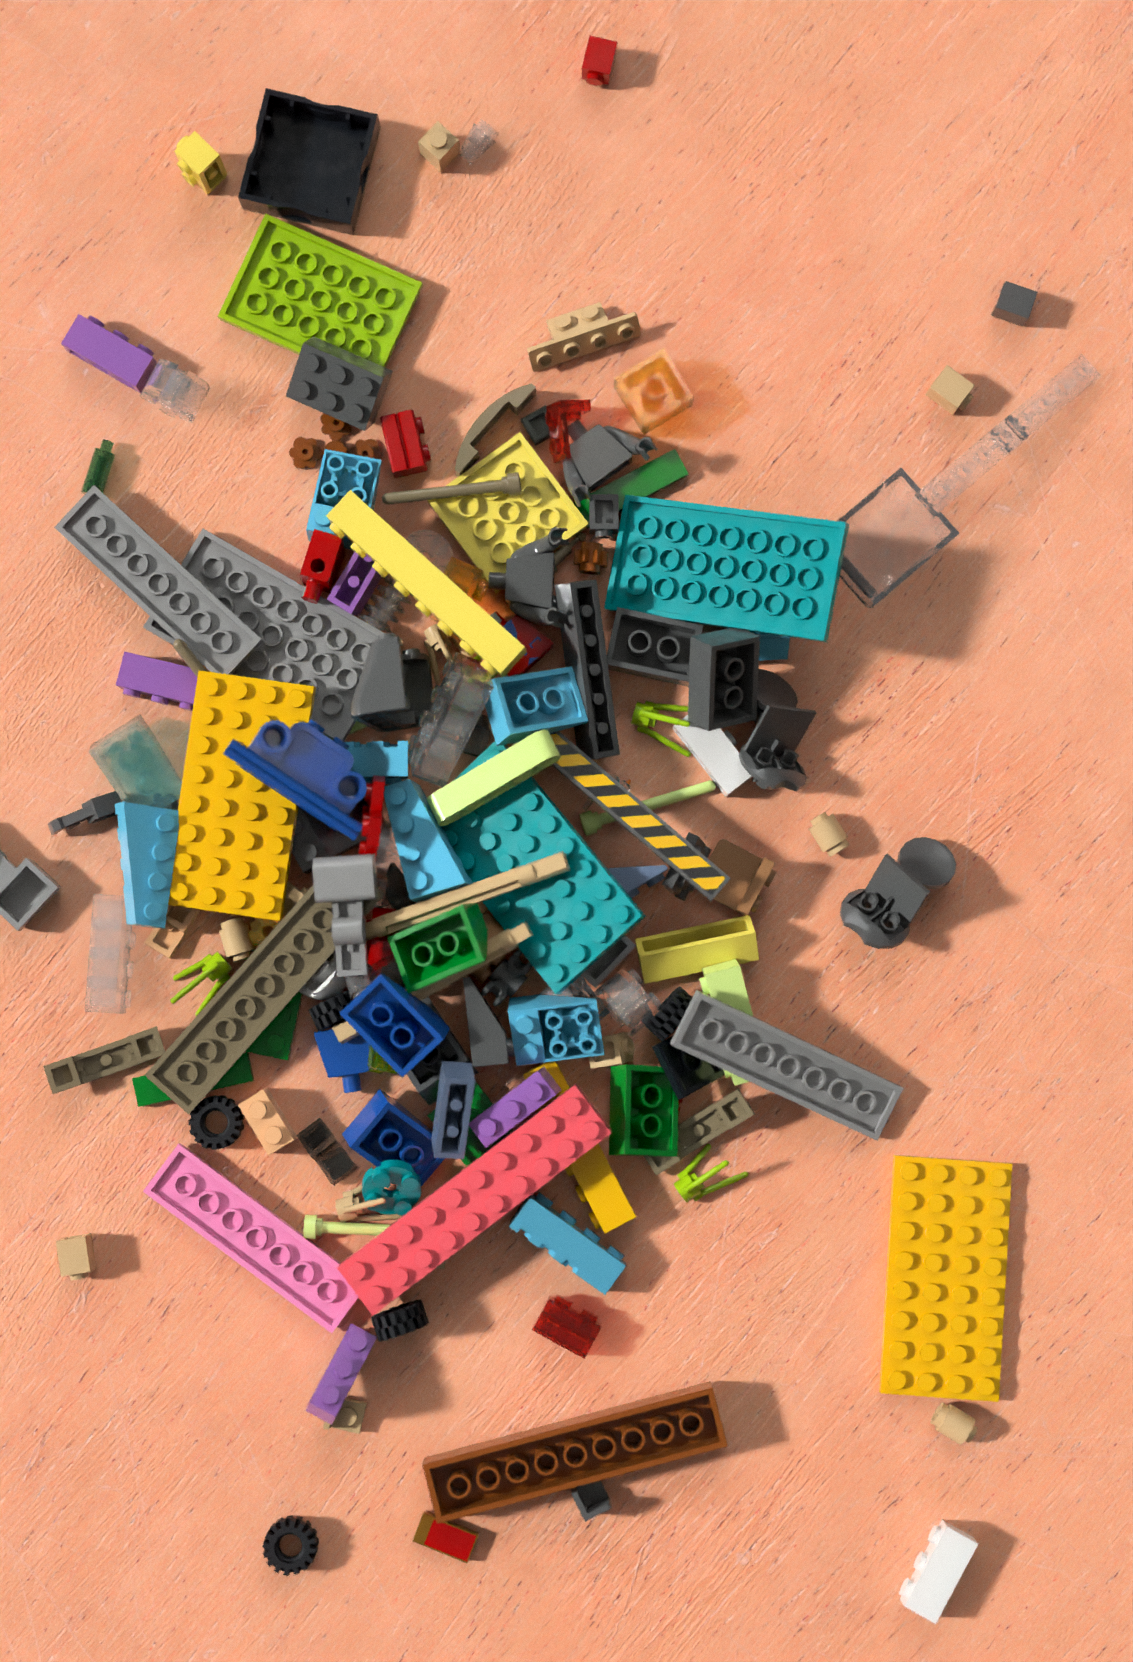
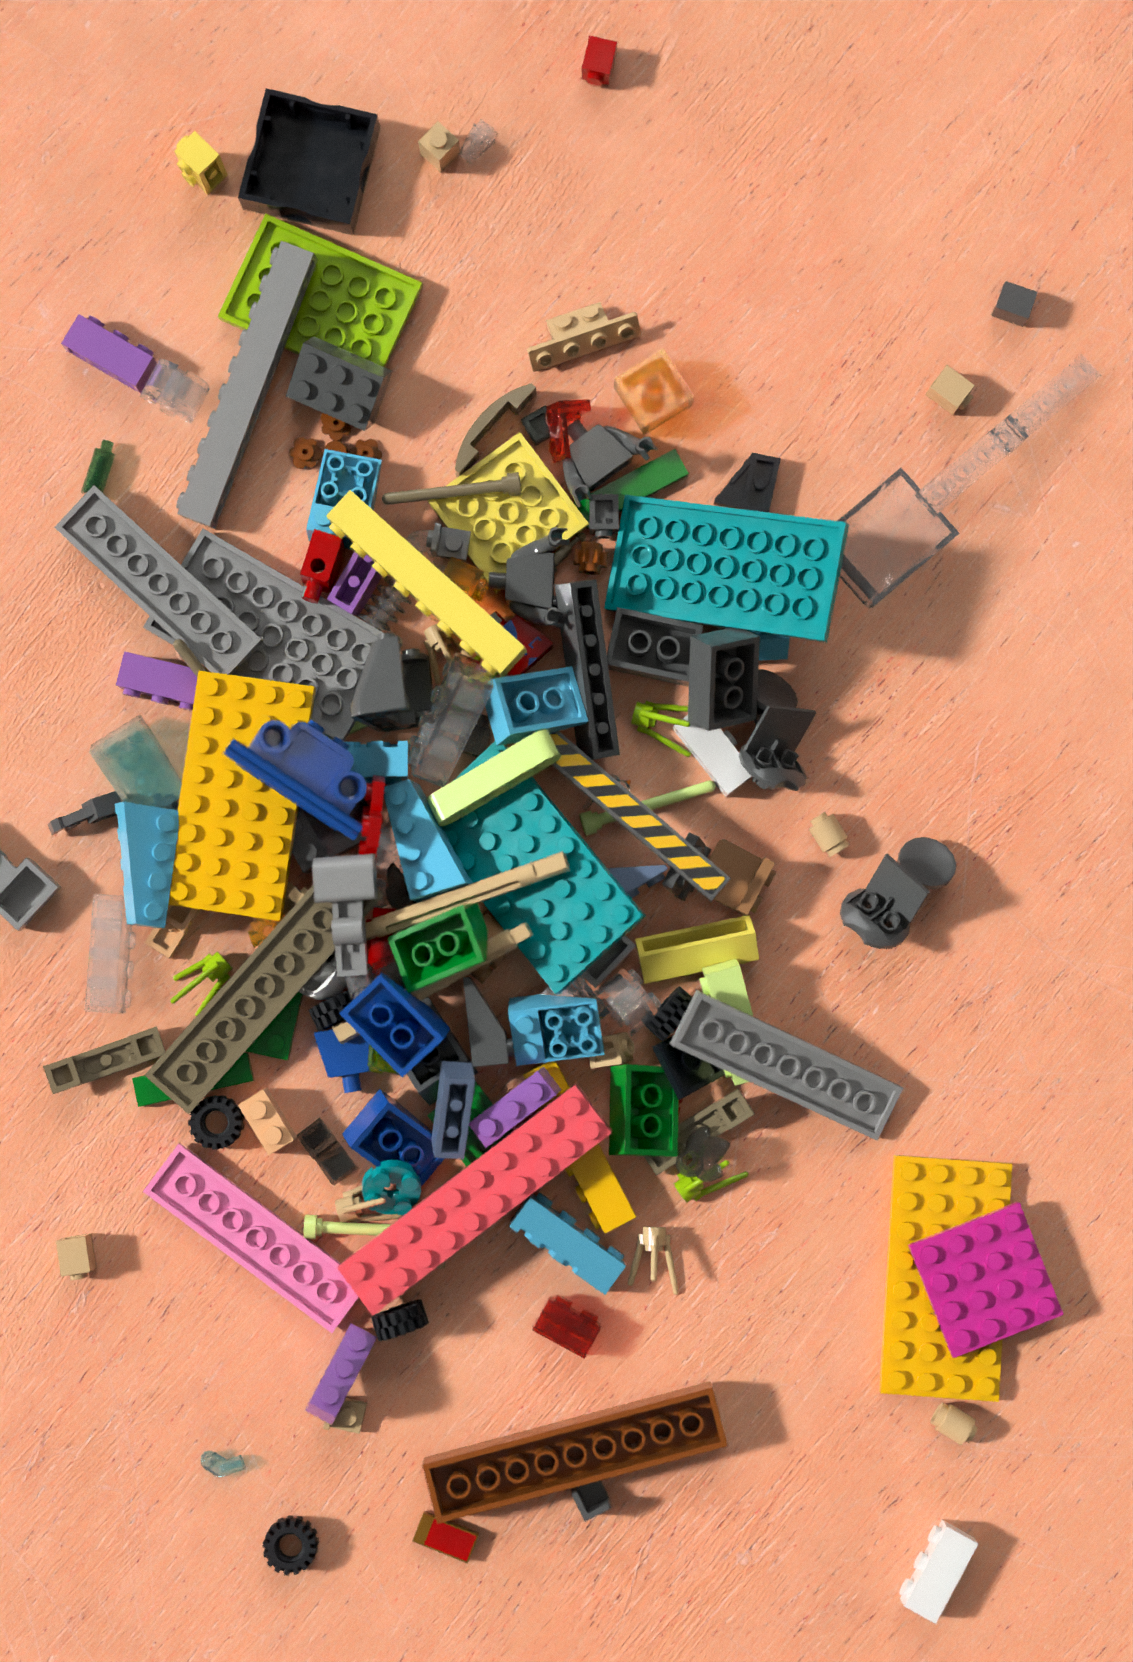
tan brick [219,917,255,962] -> none
red brick [380,409,431,478] -> none
dark grey pin [481,949,533,1006] -> none
none -> light grey brick [176,241,318,529]
none -> clear light blue arm [200,1450,245,1477]
none -> light grey bracket [426,523,471,562]
none -> tan plant [628,1227,679,1295]
none -> clear smoke plate [676,1126,730,1182]
none -> black wing [714,452,781,513]
none -> dark pink plate [908,1202,1064,1358]

